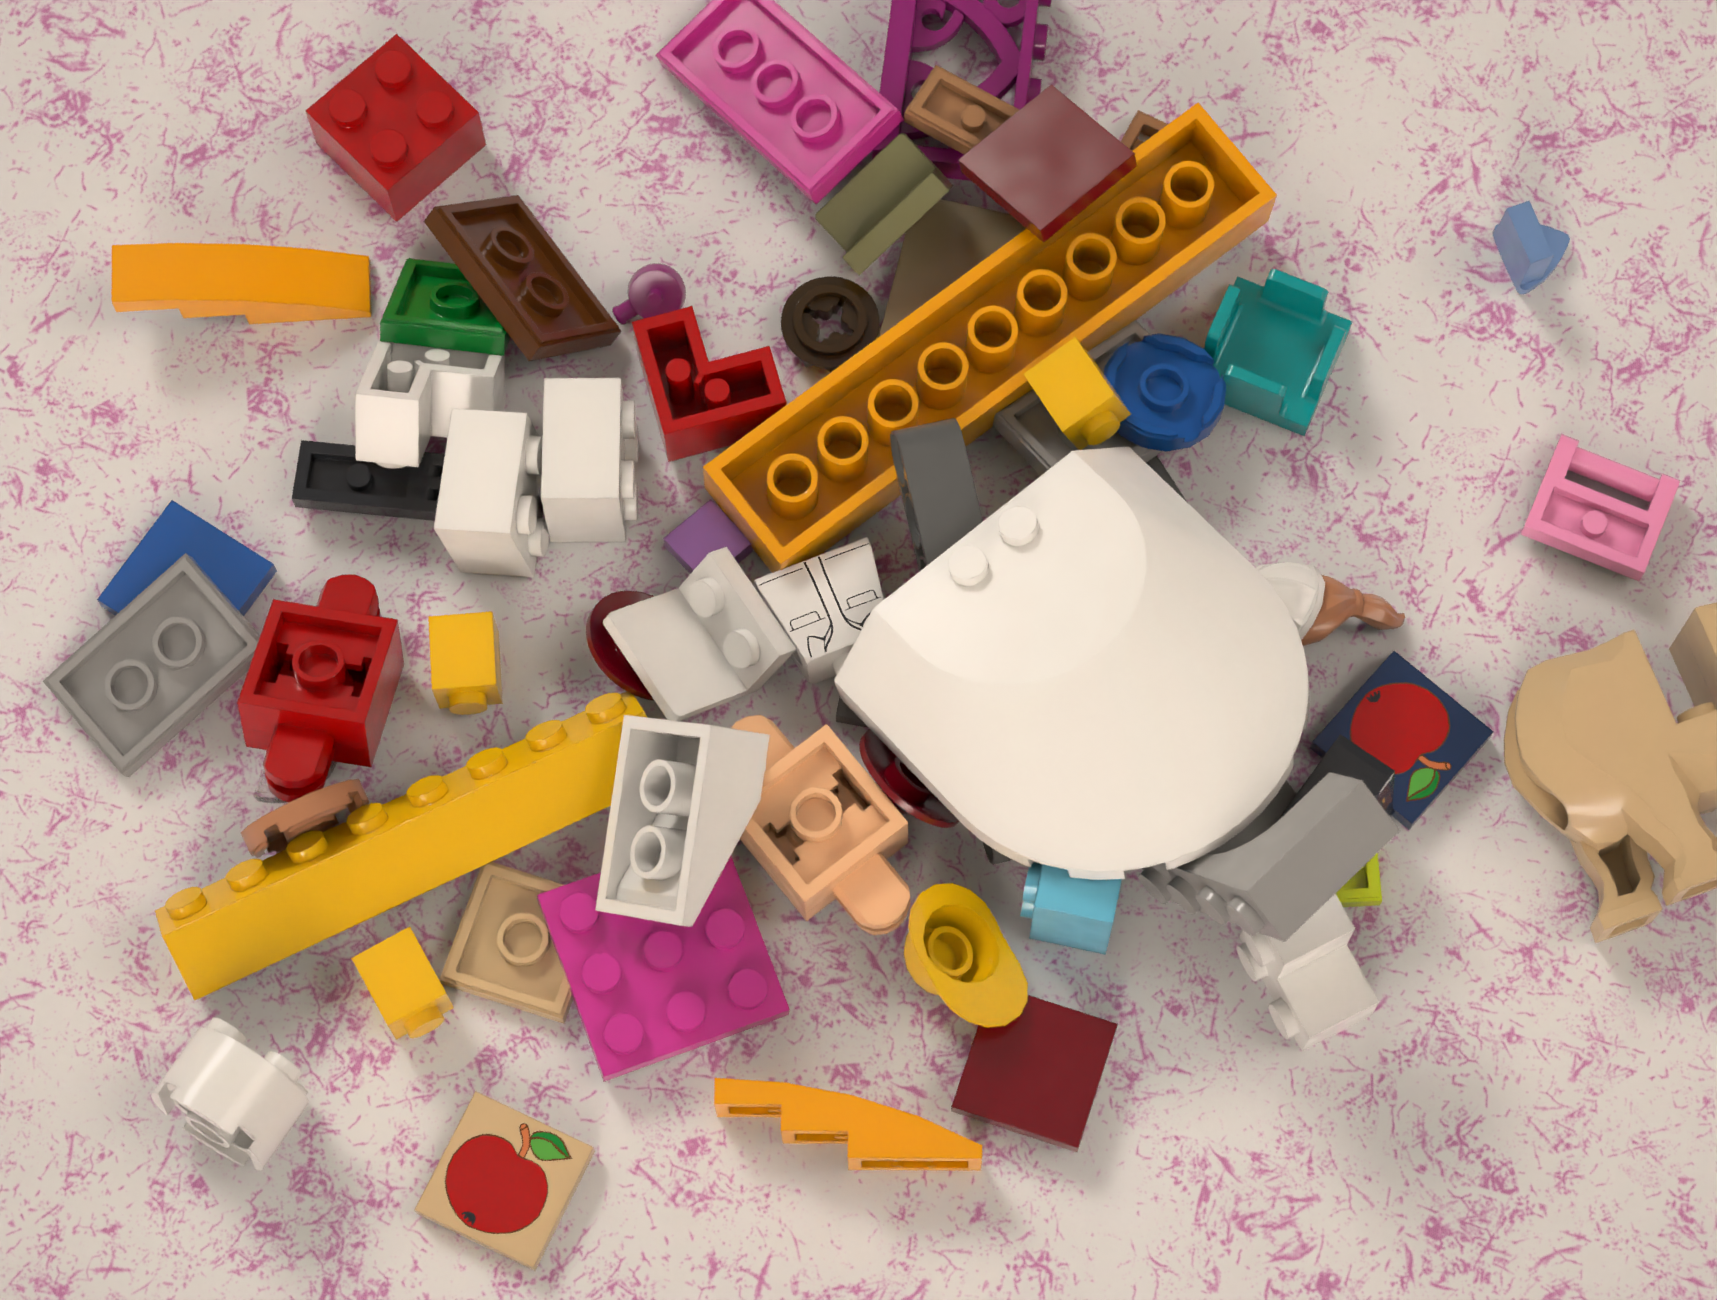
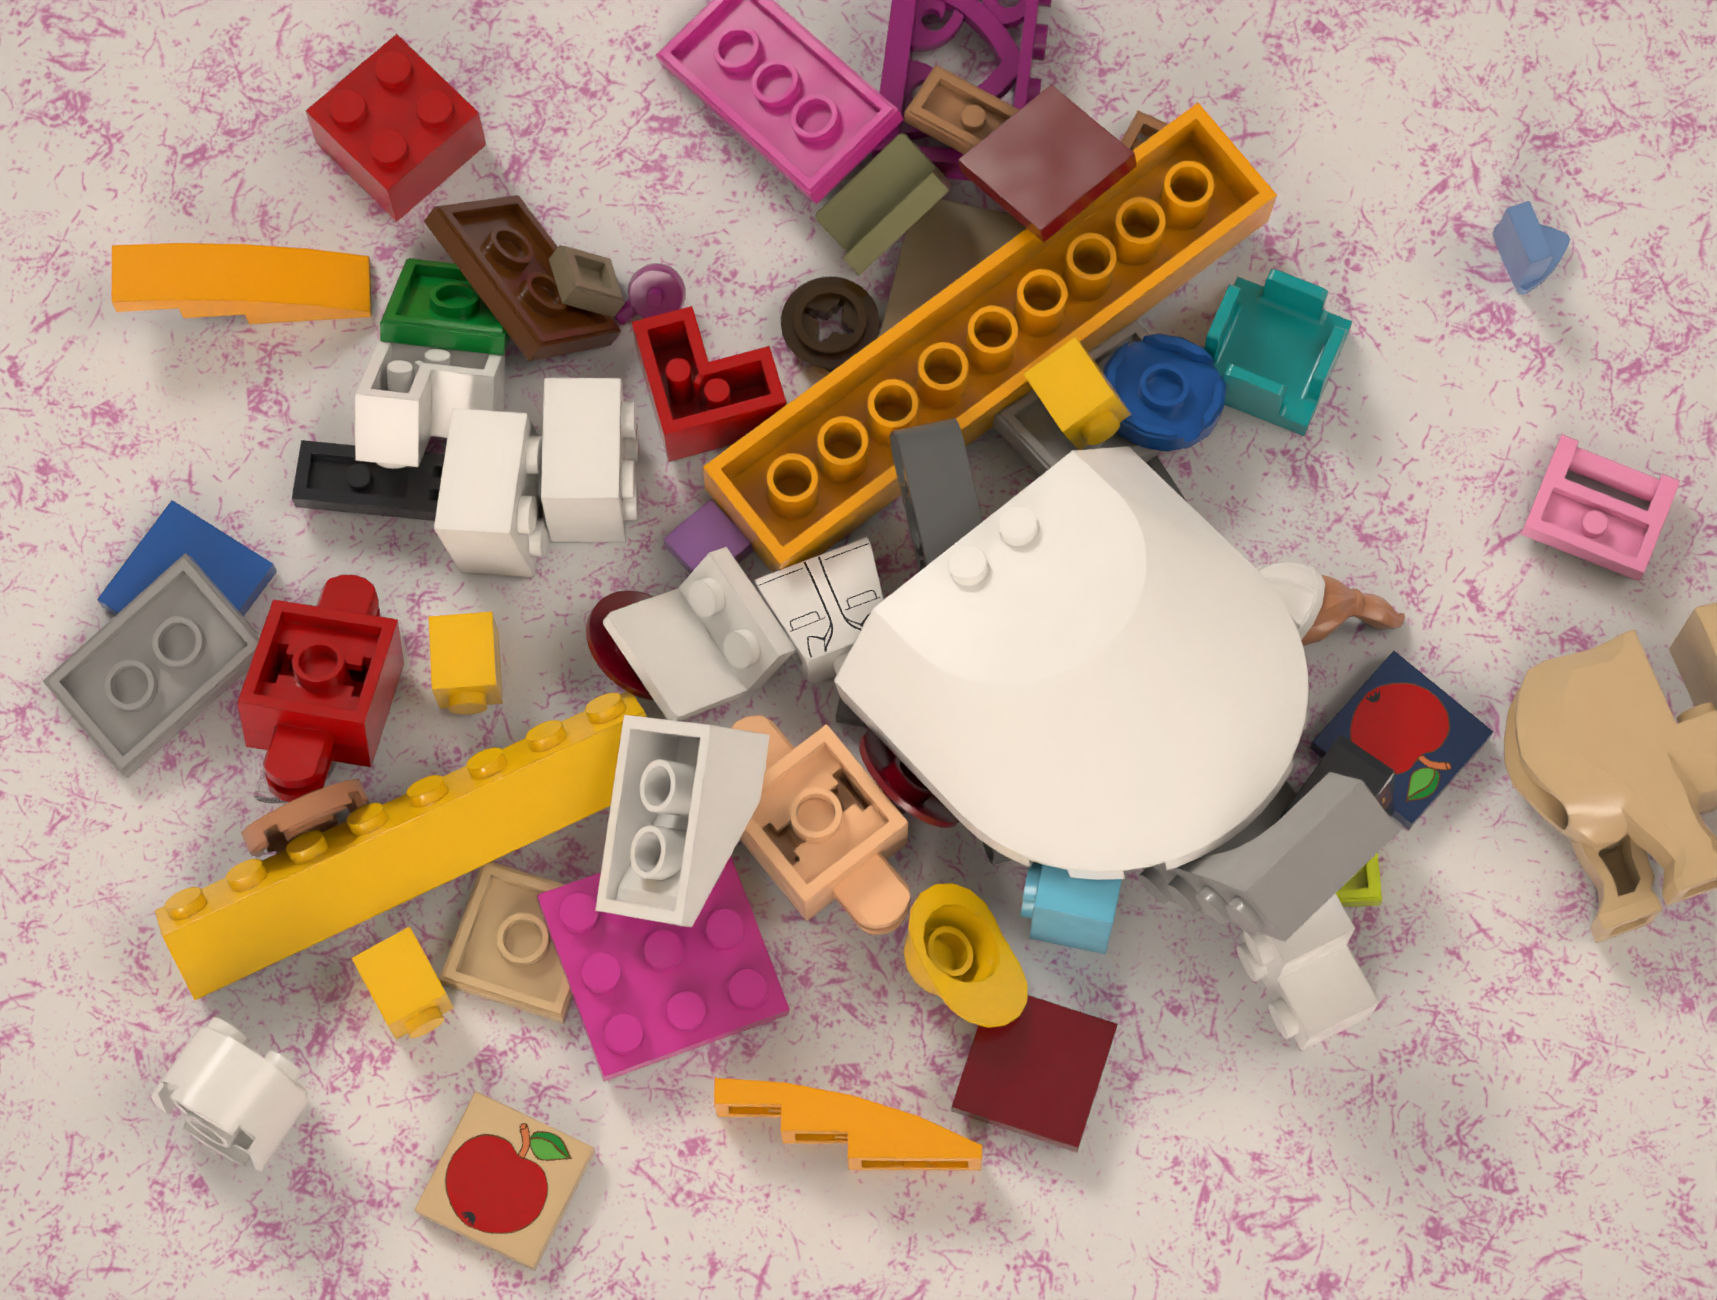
none -> dark tan tile [549,245,625,318]

